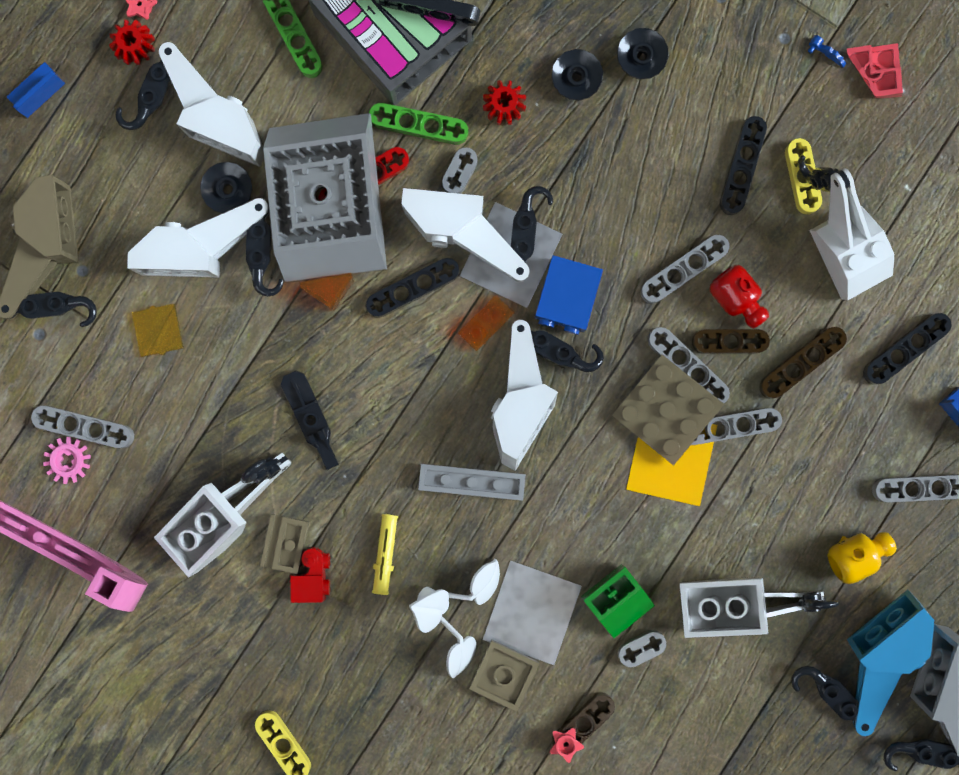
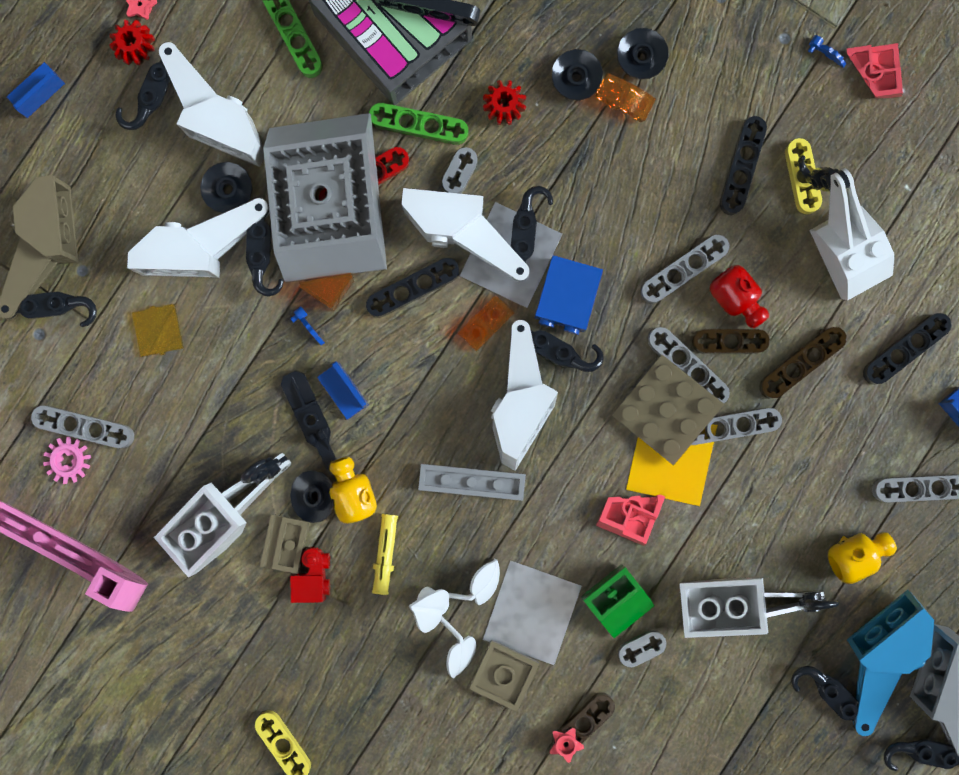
none -> blue piece [290,306,325,345]
none -> black dish [290,470,334,523]
none -> blue panel [317,361,369,420]
none -> yellow piece [329,456,377,524]
none -> clear orange slope [595,73,656,122]
none -> coral slope [596,495,665,546]

